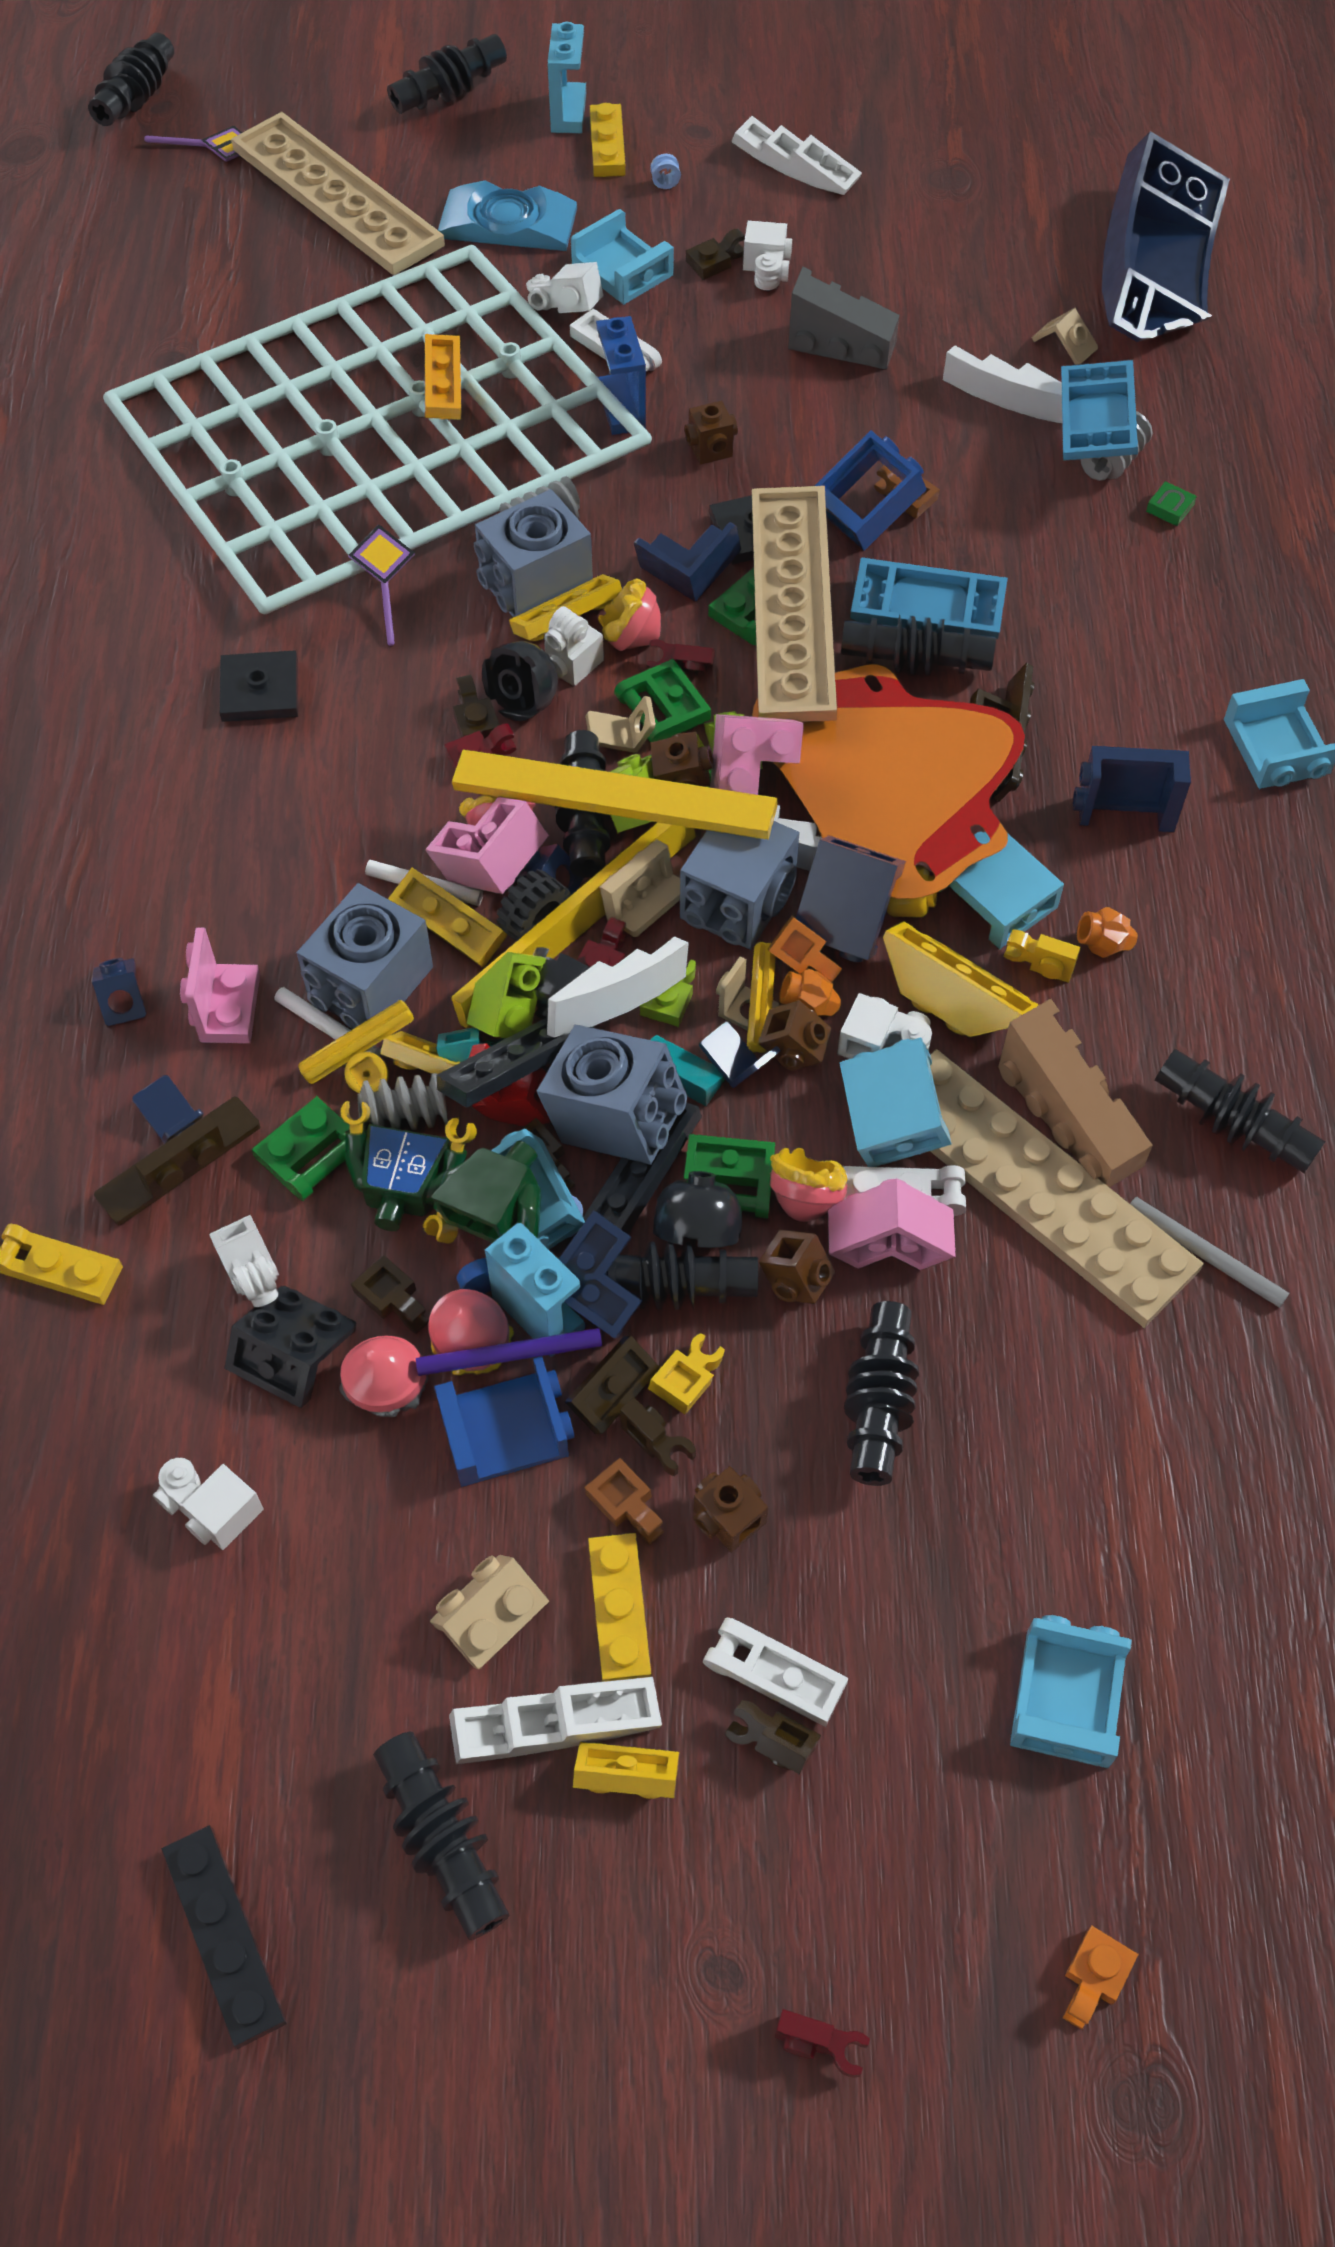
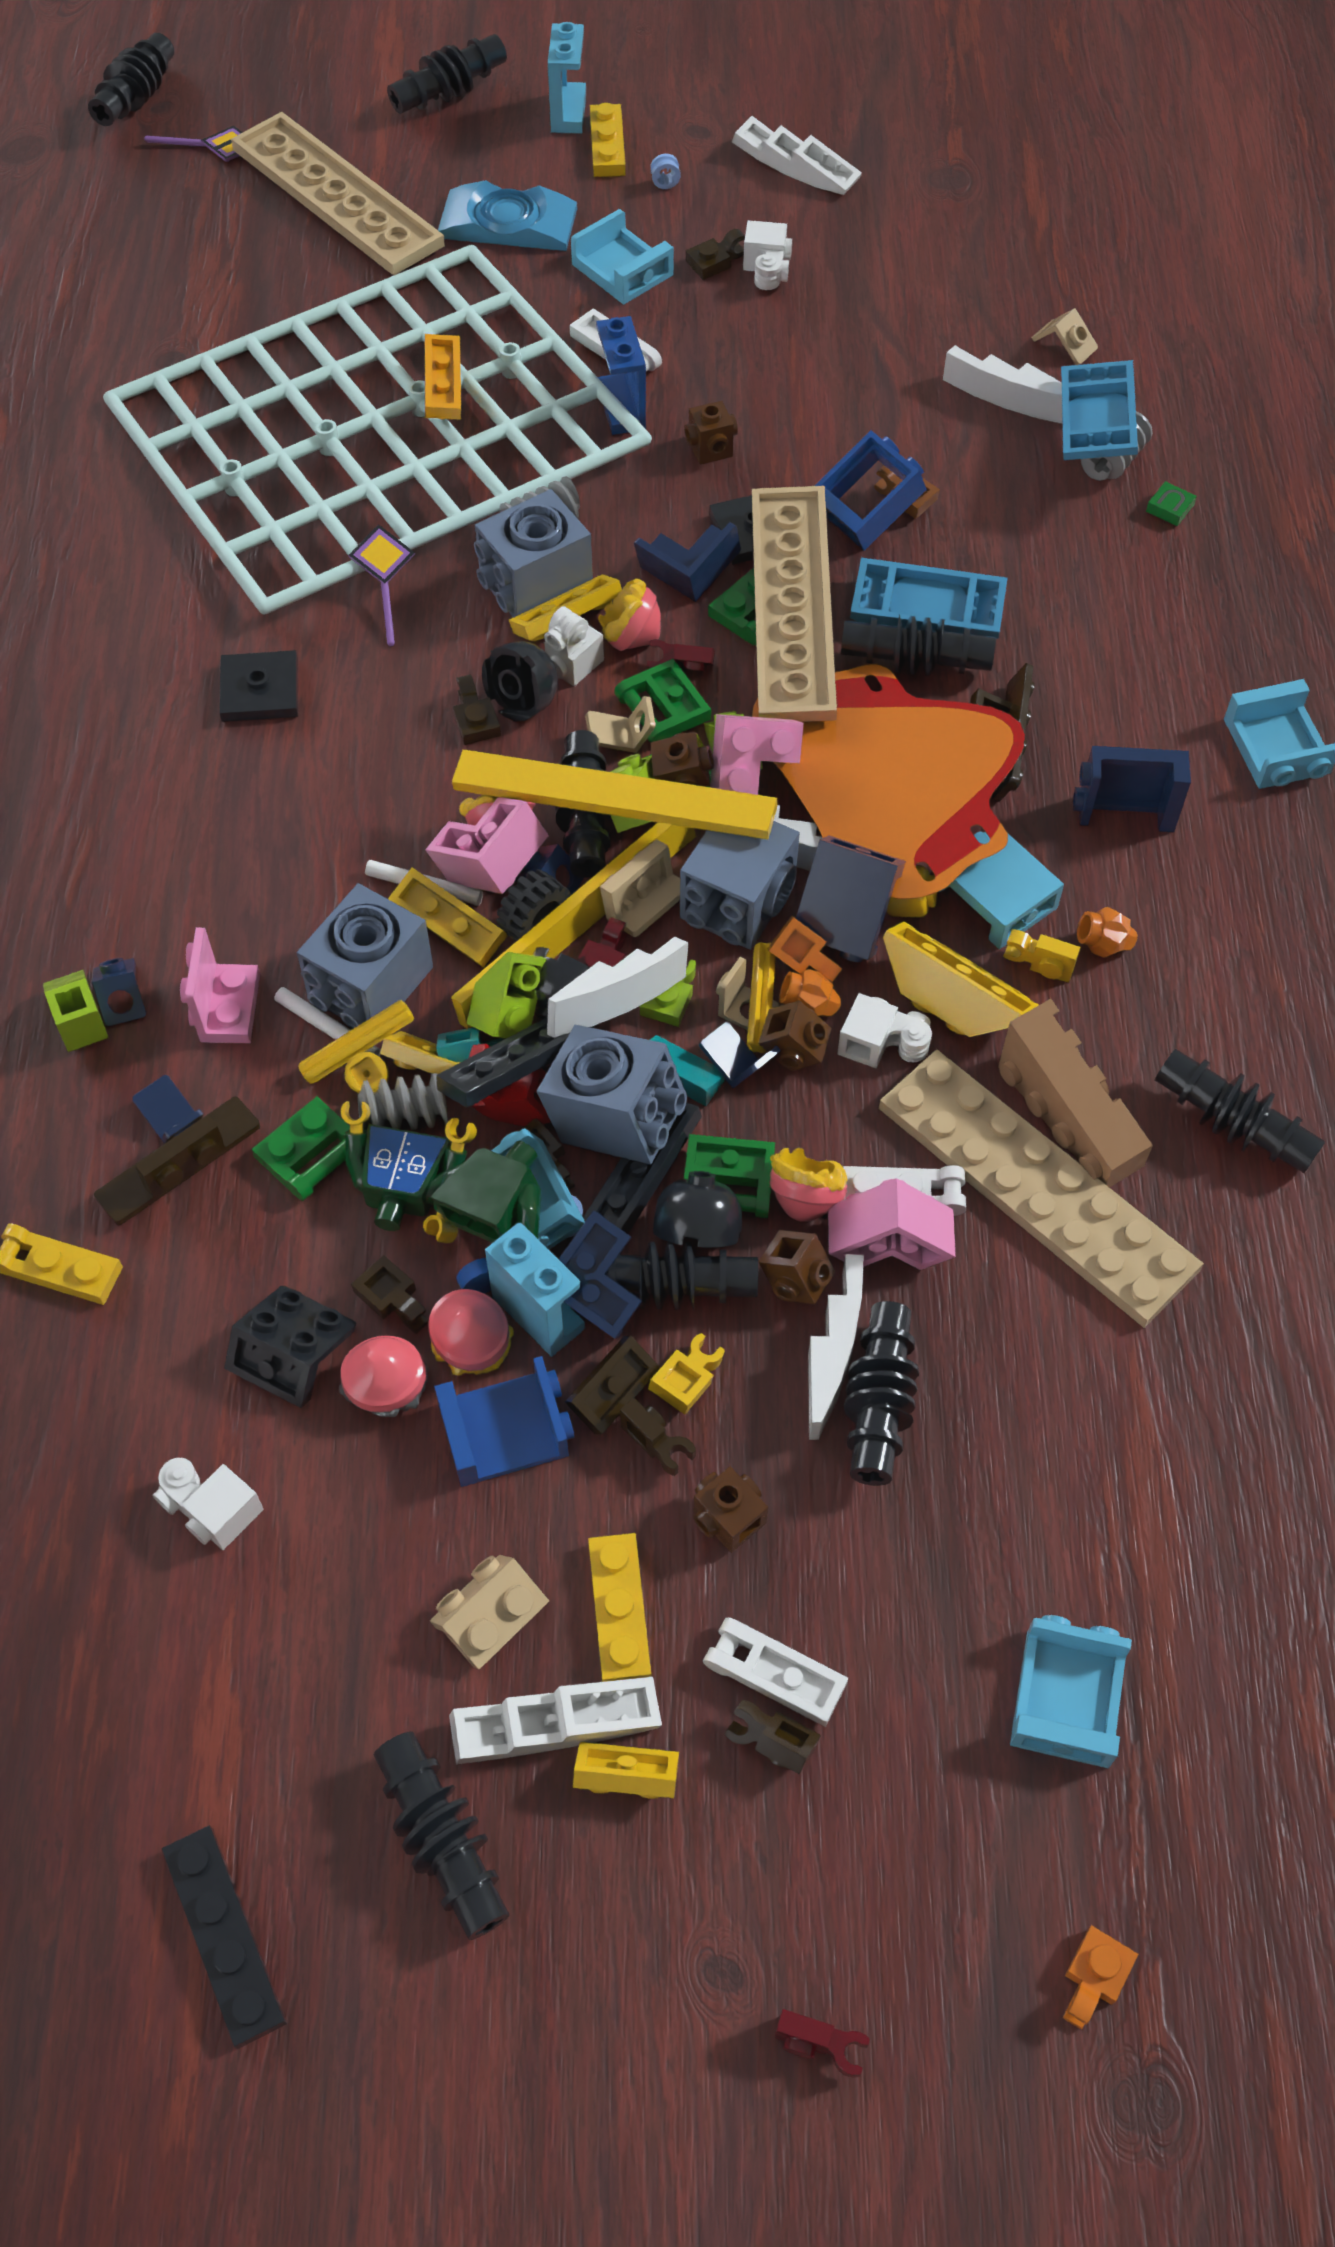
white brick [209,1215,279,1307] -> none
dark purple bar [416,1328,602,1376] -> none
dark red plate [444,723,517,770] -> none
white brick [526,262,604,313] -> none
dark orange plate [584,1458,664,1545] -> none
dark grey wedge [788,266,900,369] -> none
medium azure panel [839,1037,952,1167] -> none
dark blue slope [1102,131,1230,342] -> none
light grey bar [1130,1196,1290,1308] -> none
none -> lime slope [43,970,109,1052]
none -> white slope [808,1254,864,1440]

